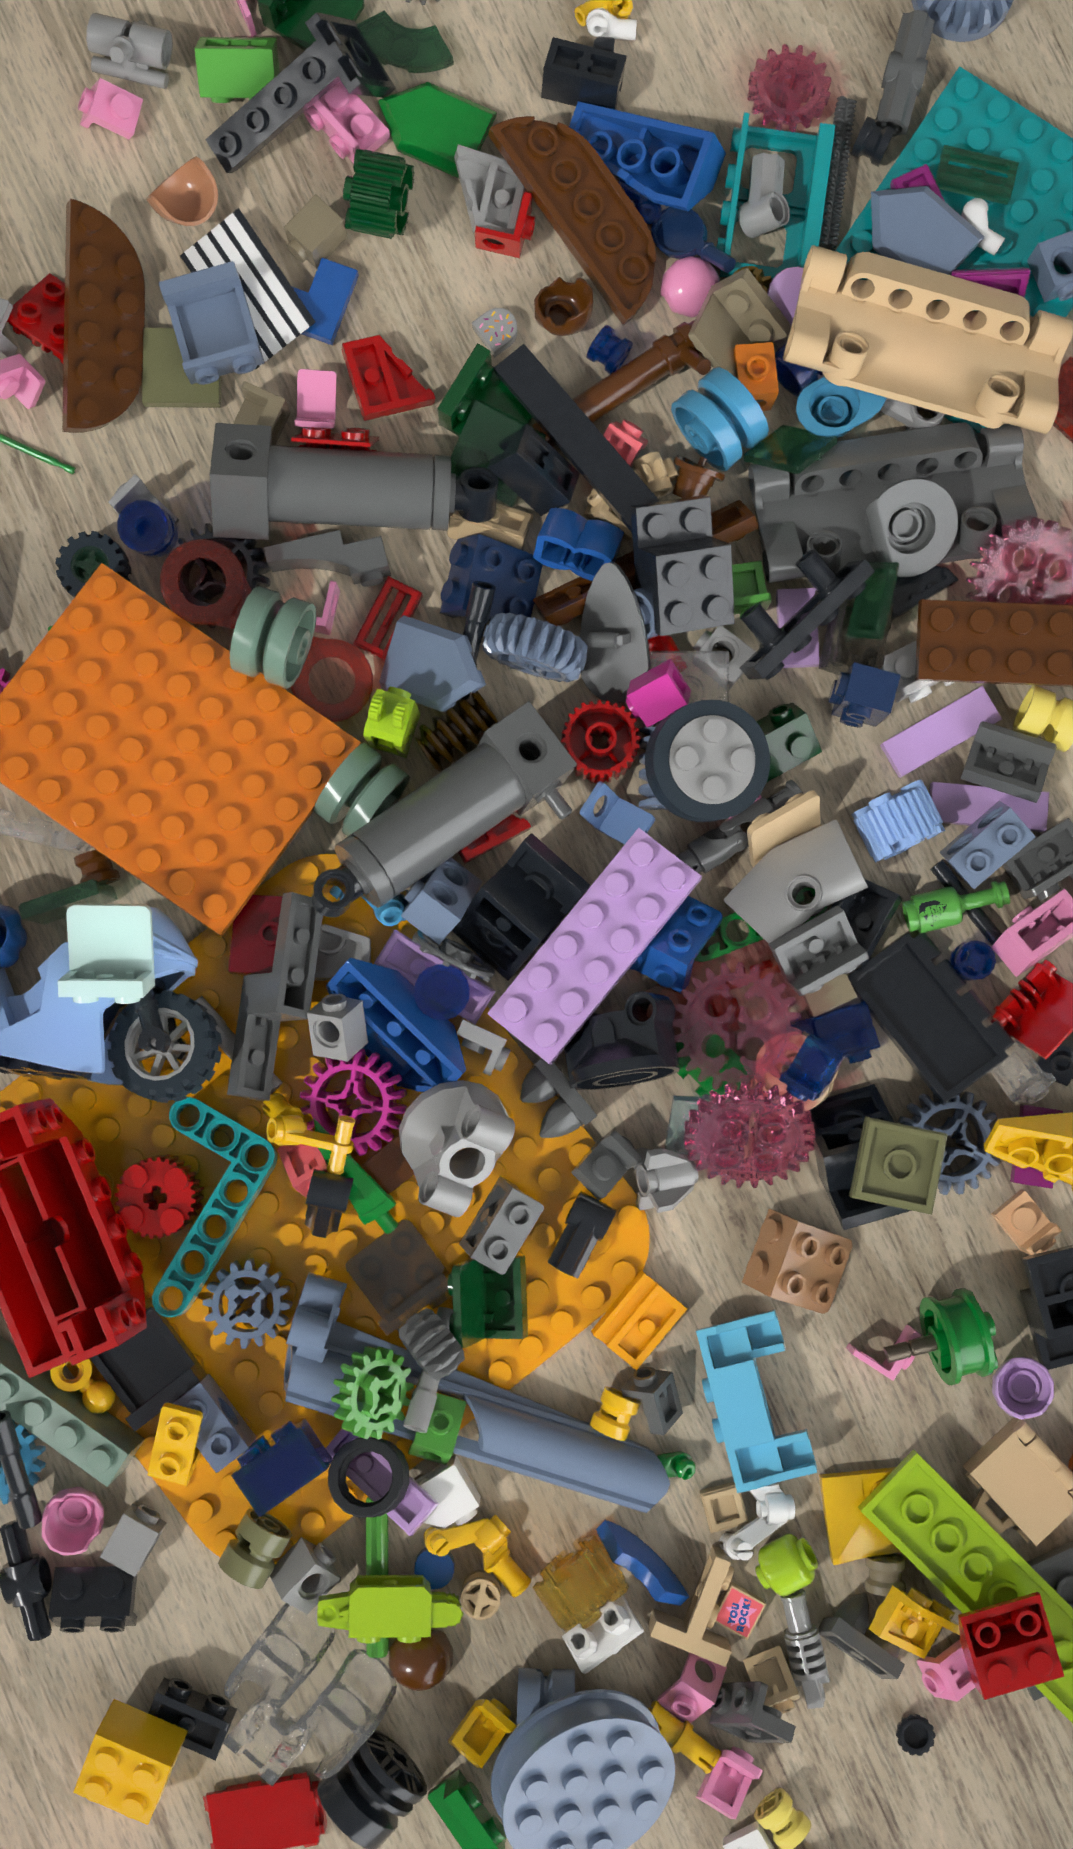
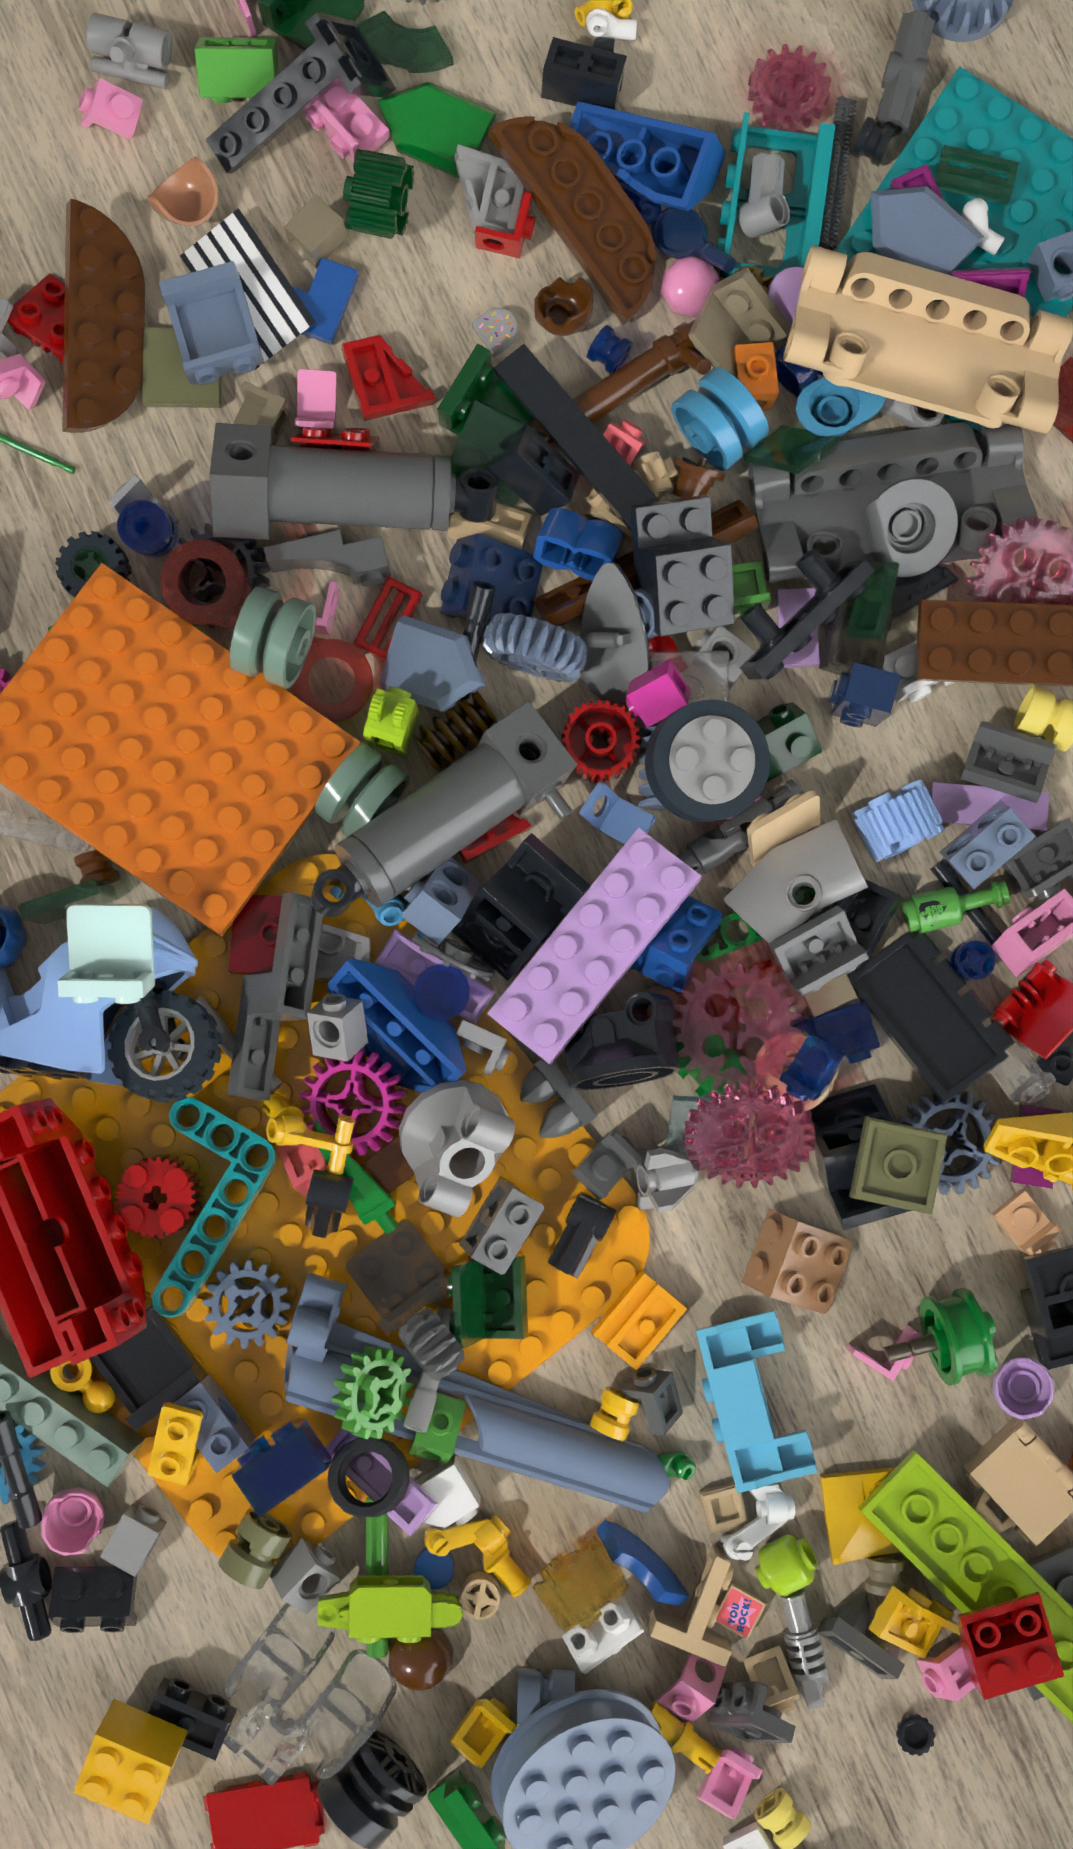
lavender tile [880,686,1002,778] -> none

